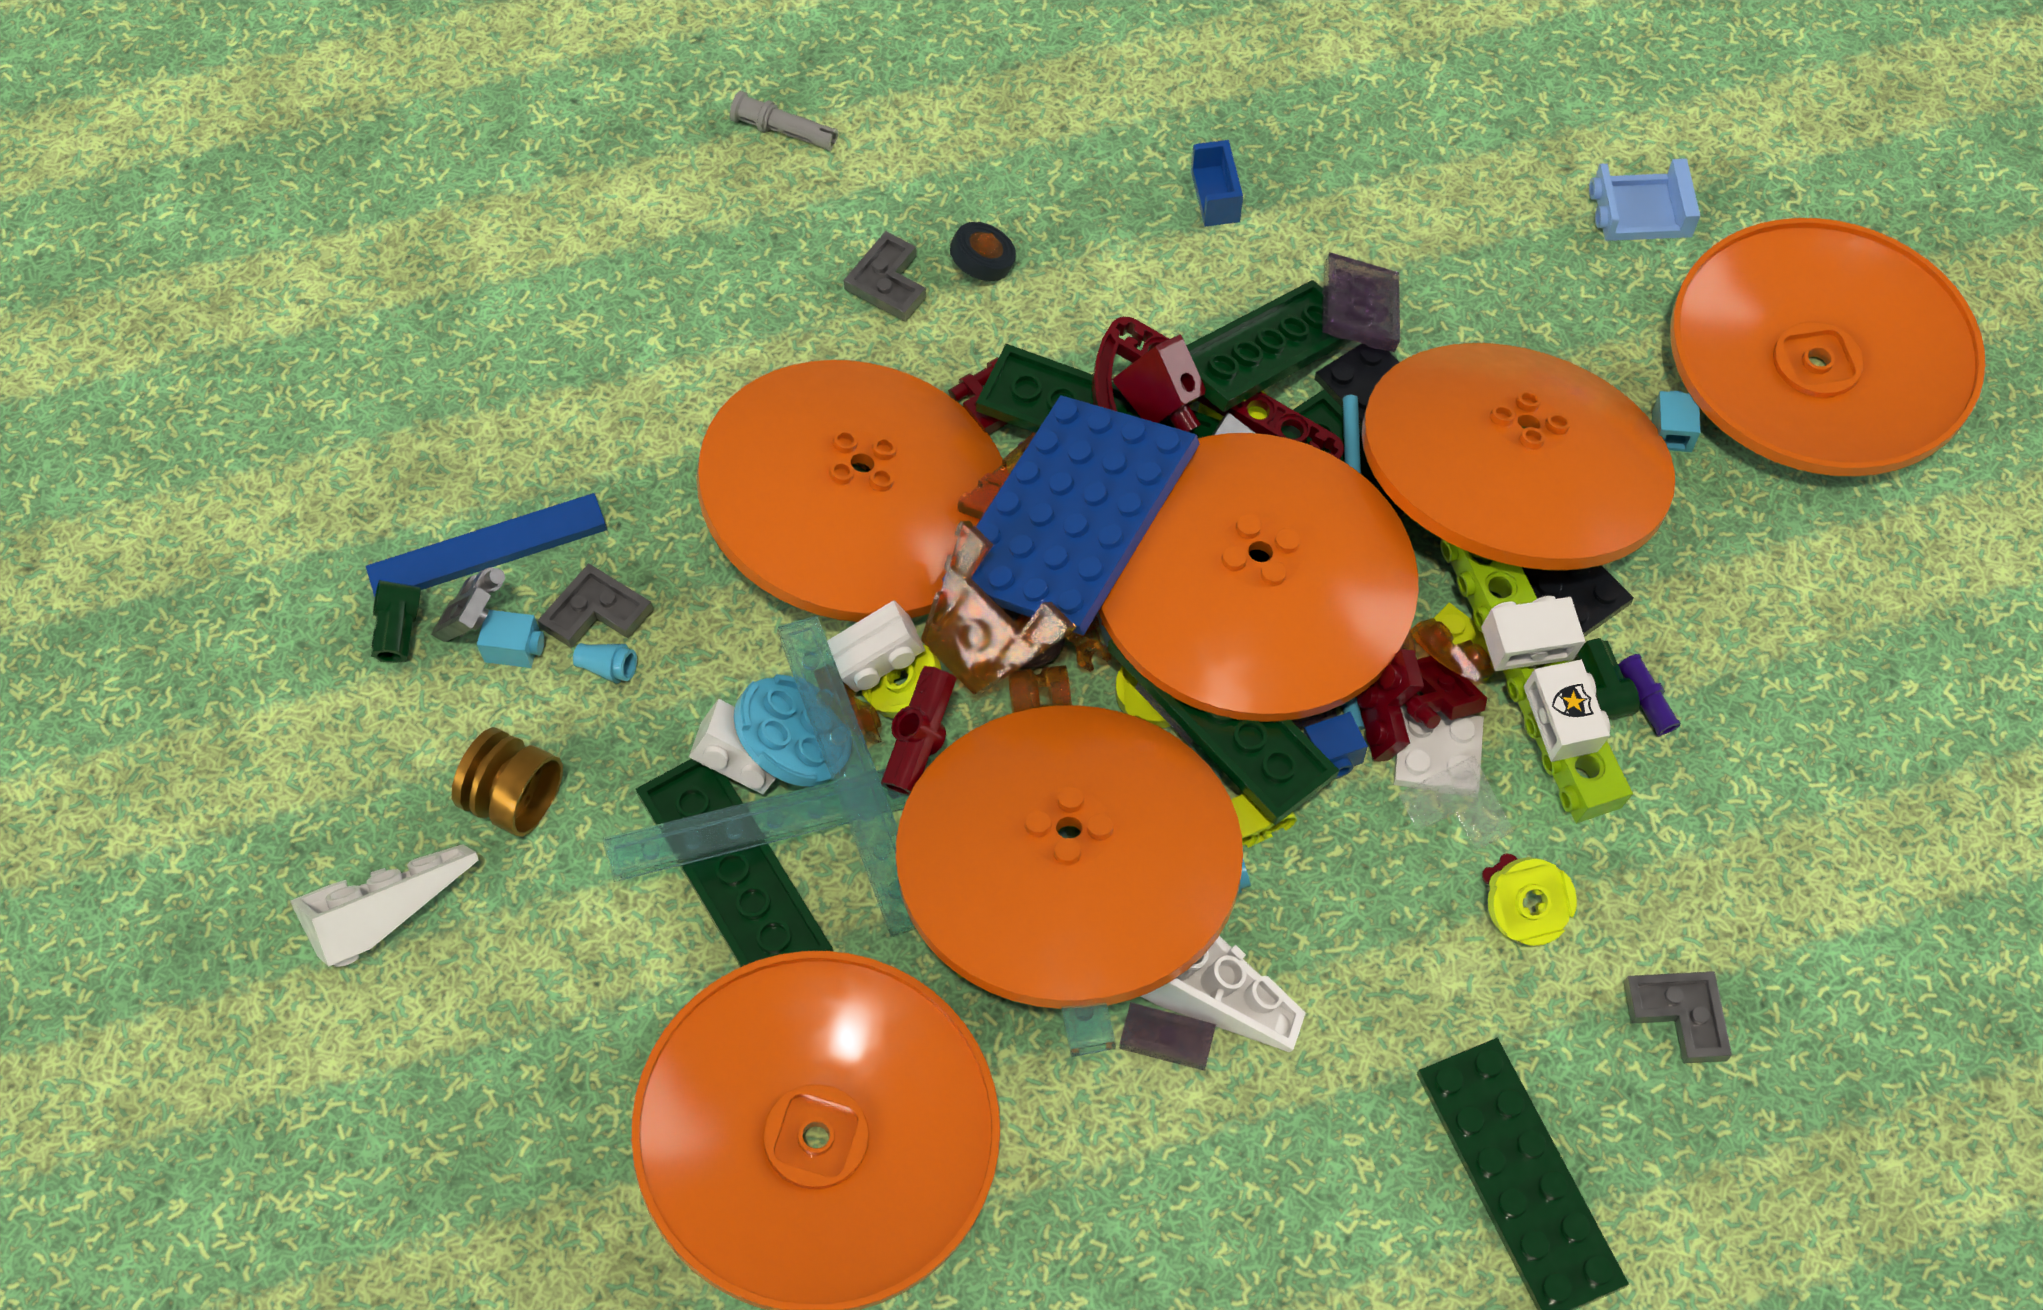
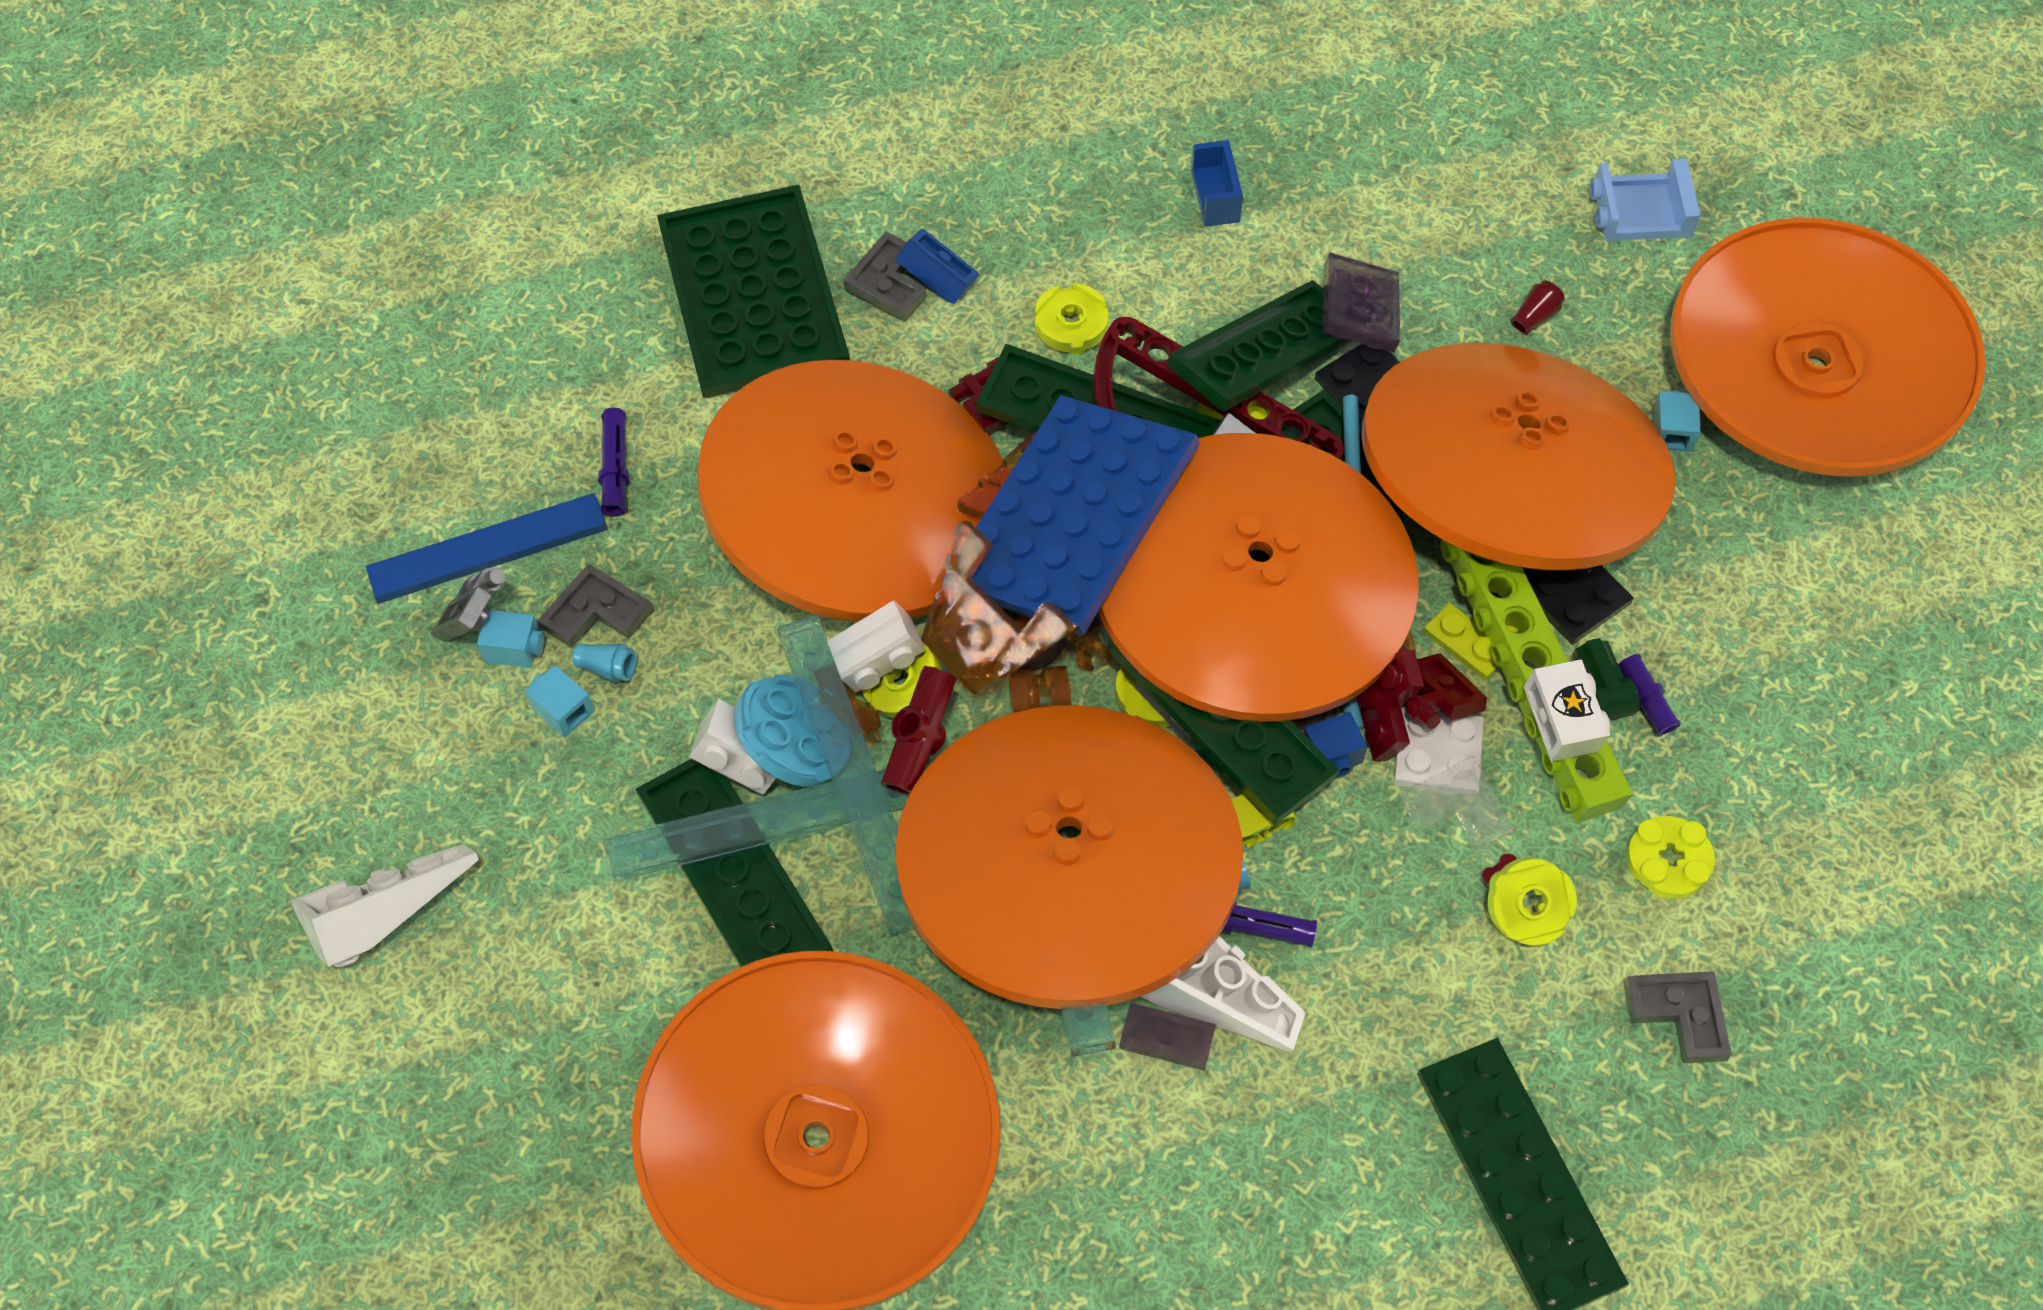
dark green piece [371,580,421,663] -> none
pearl gold wheel [451,727,563,837] -> none
light grey pin [730,90,838,151] -> none
black wheel [950,222,1016,281] -> none
dark red torso [1112,334,1206,432] -> none
clear orange slope [1409,618,1495,682] -> none
white brick [1481,596,1586,671] -> none
none -> medium azure brick [524,665,595,738]
none -> dark purple pin [598,407,629,517]
none -> dark green plate [657,184,850,398]
none -> blue slope [896,228,979,304]
none -> neon yellow plate [1035,284,1109,355]
none -> dark purple pin [1222,901,1317,948]
none -> dark red cone [1510,280,1565,335]
none -> neon yellow plate [1626,816,1715,899]

